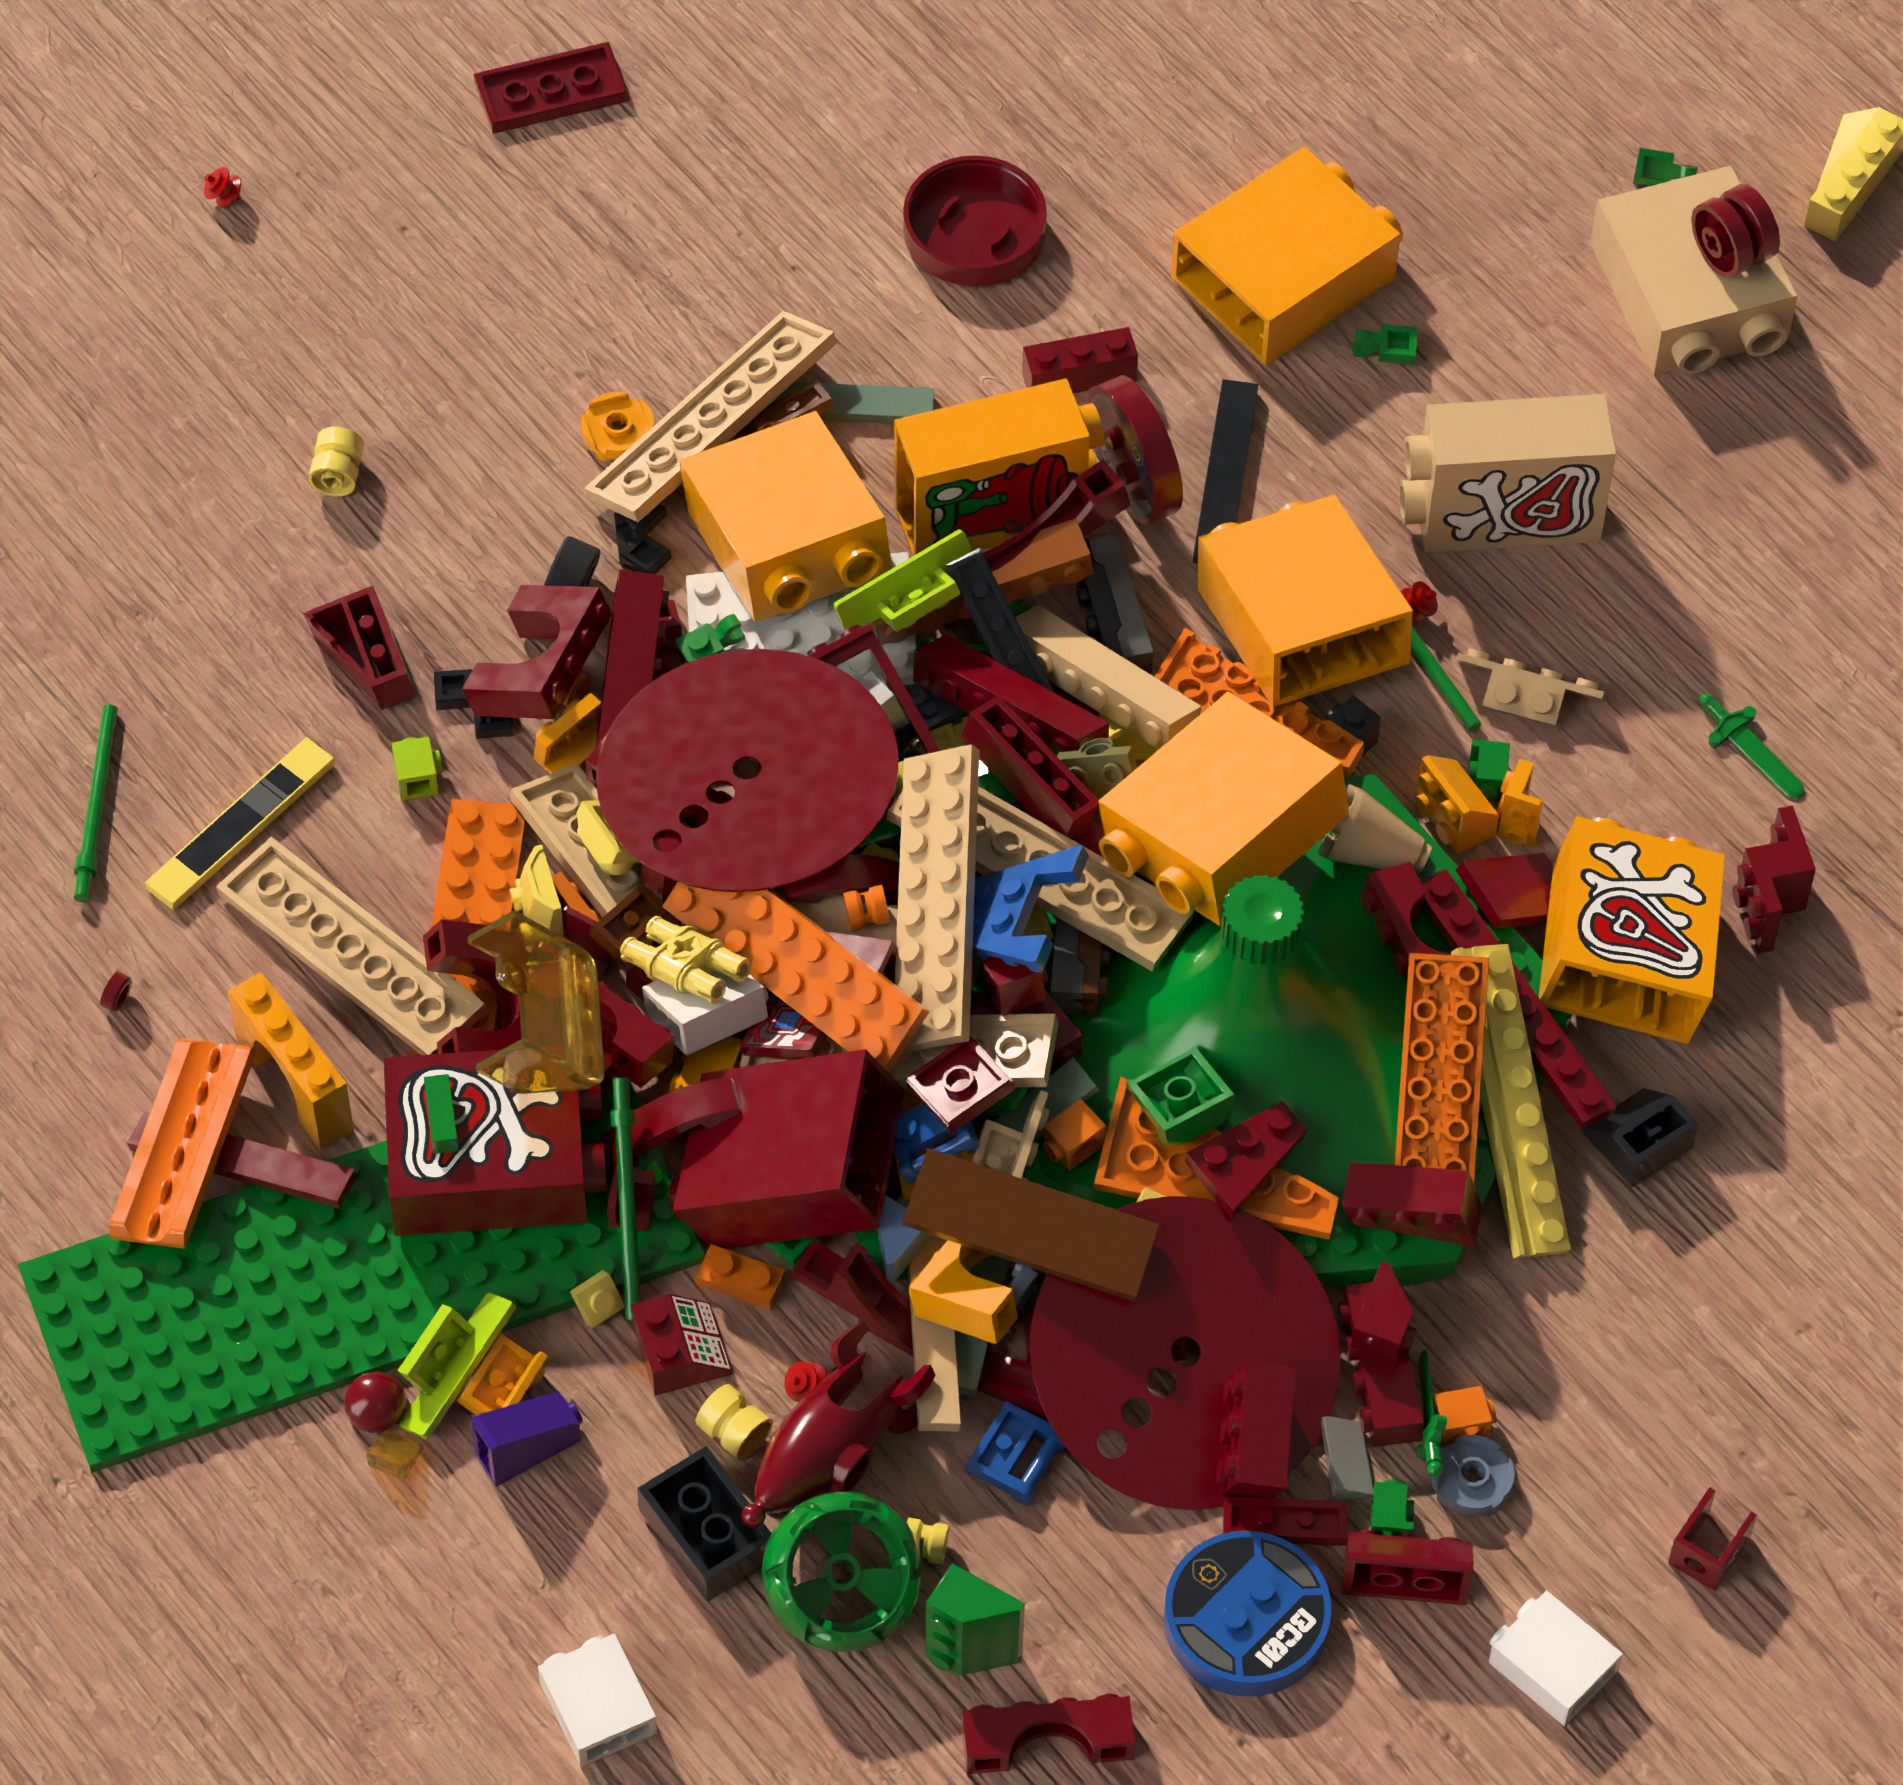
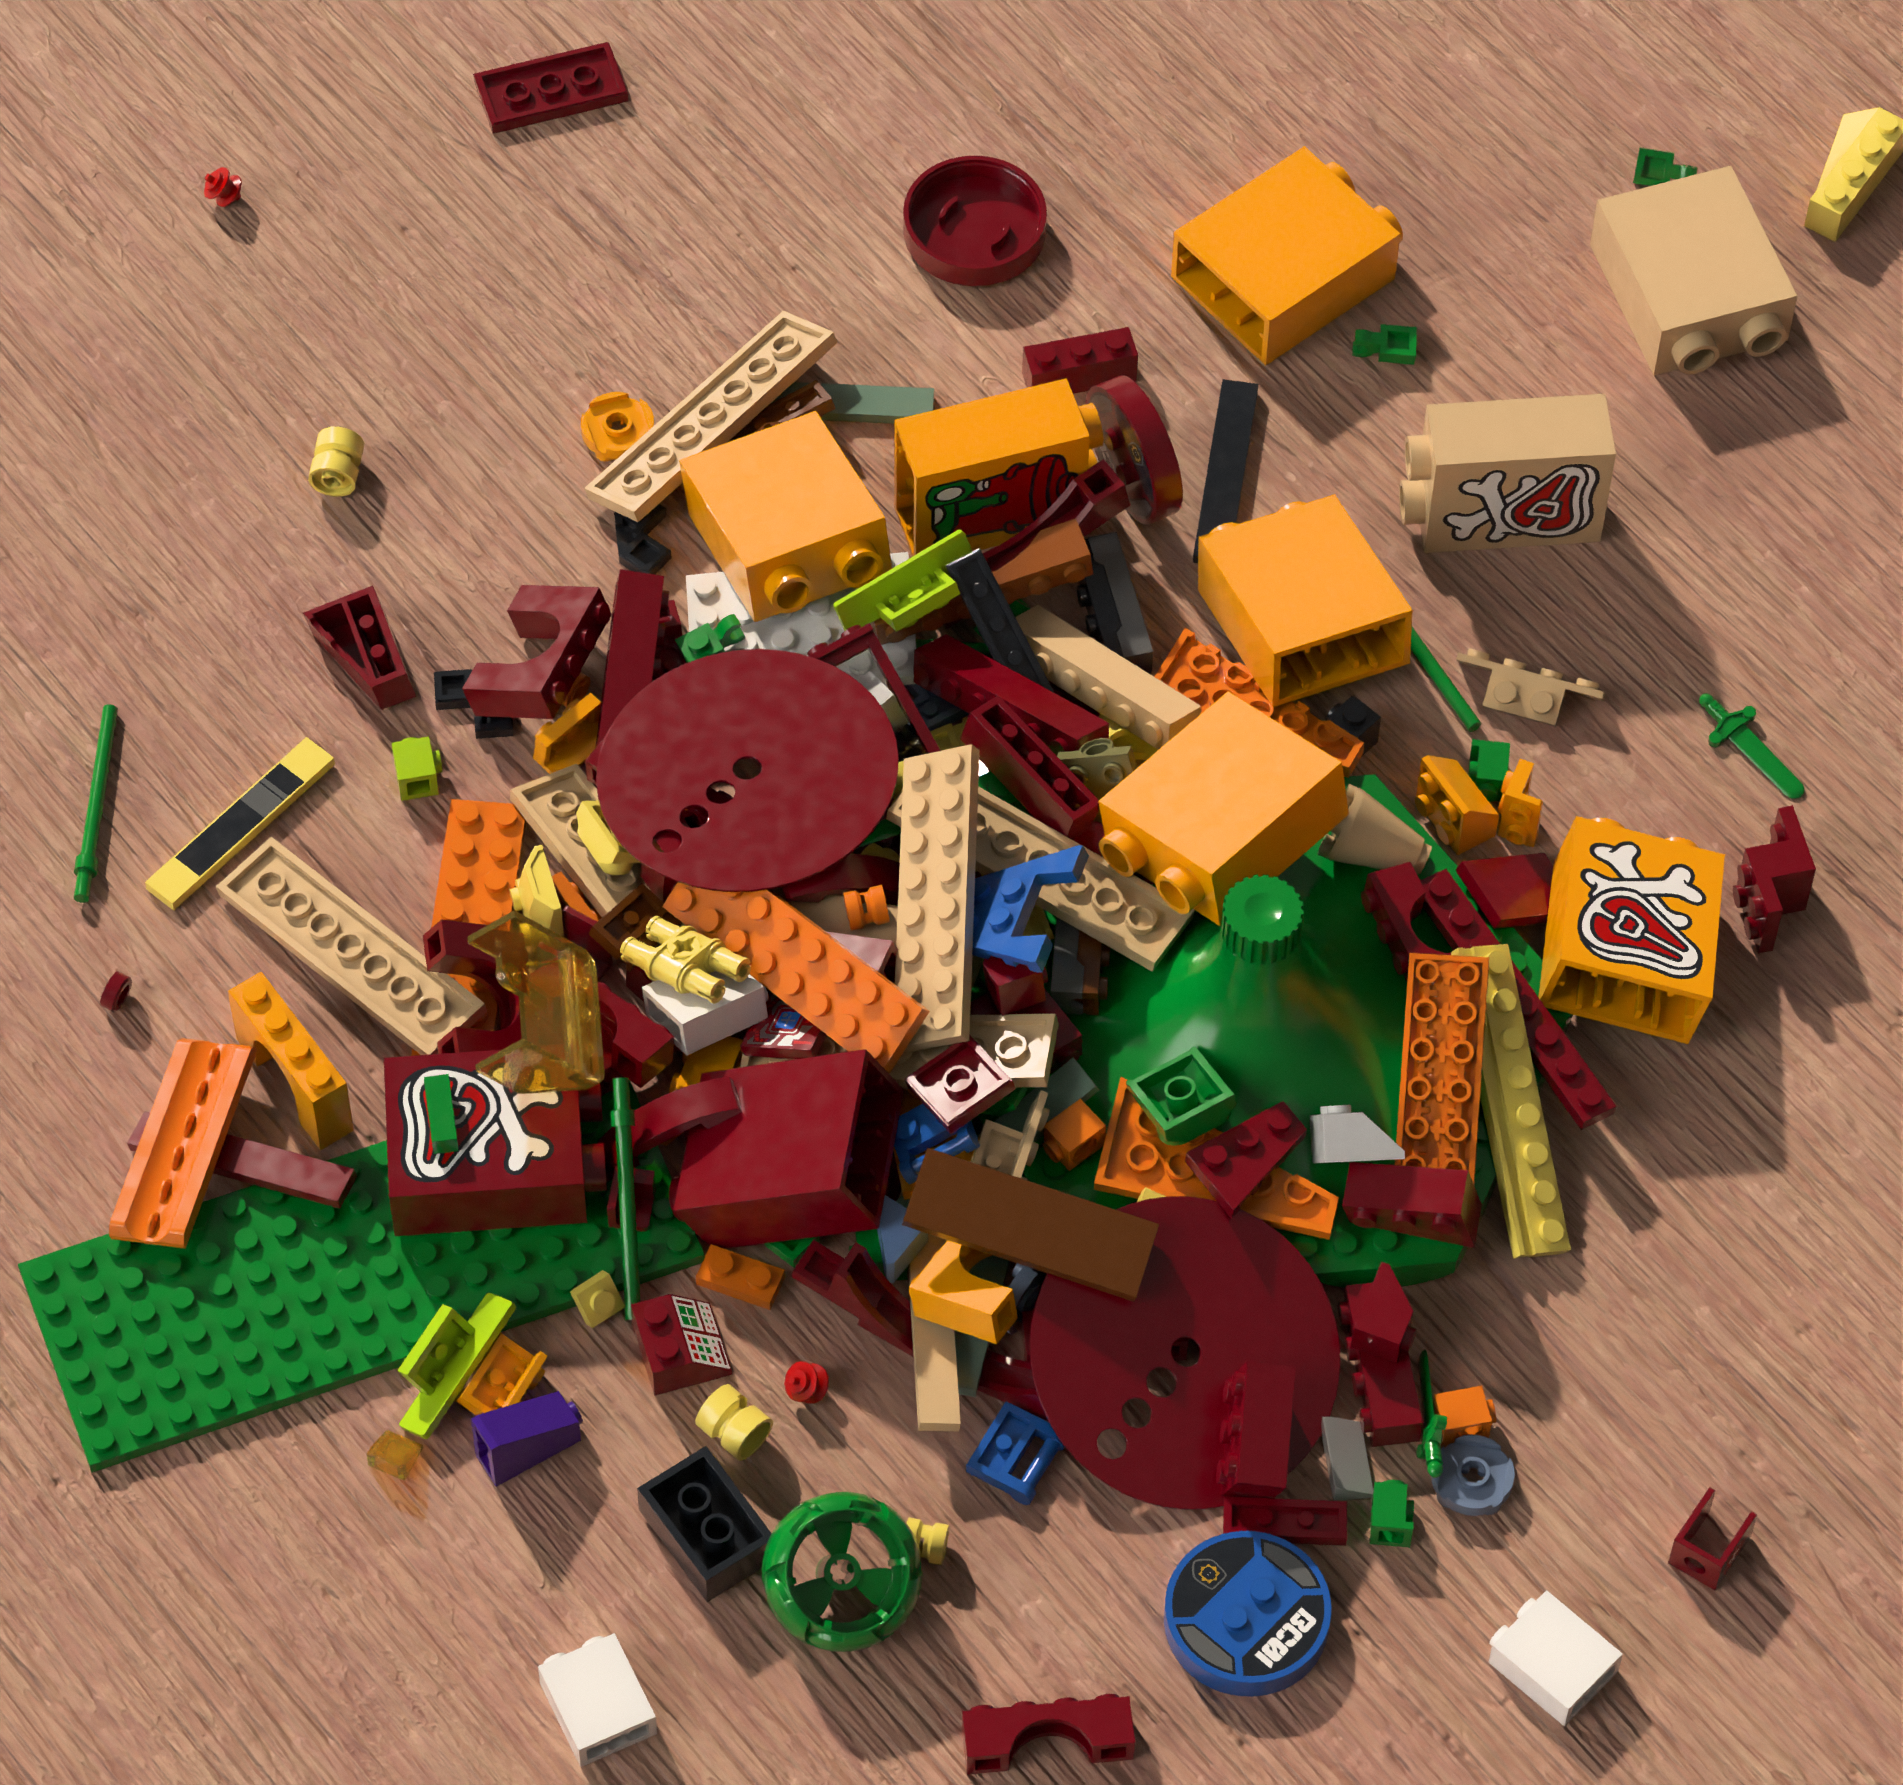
dark red hair [345,1371,408,1433] -> none
black tyre [544,536,601,587] -> none
dark red piece [741,1322,936,1528] -> none
green slope [925,1563,1025,1676] -> none
dark red slope [1342,1530,1474,1605] -> none
red wheel [1400,581,1438,623] -> none
black slope [1582,1088,1698,1187] -> none
dark red wheel [1691,184,1781,278] -> none
none -> white slope [1310,1105,1405,1163]

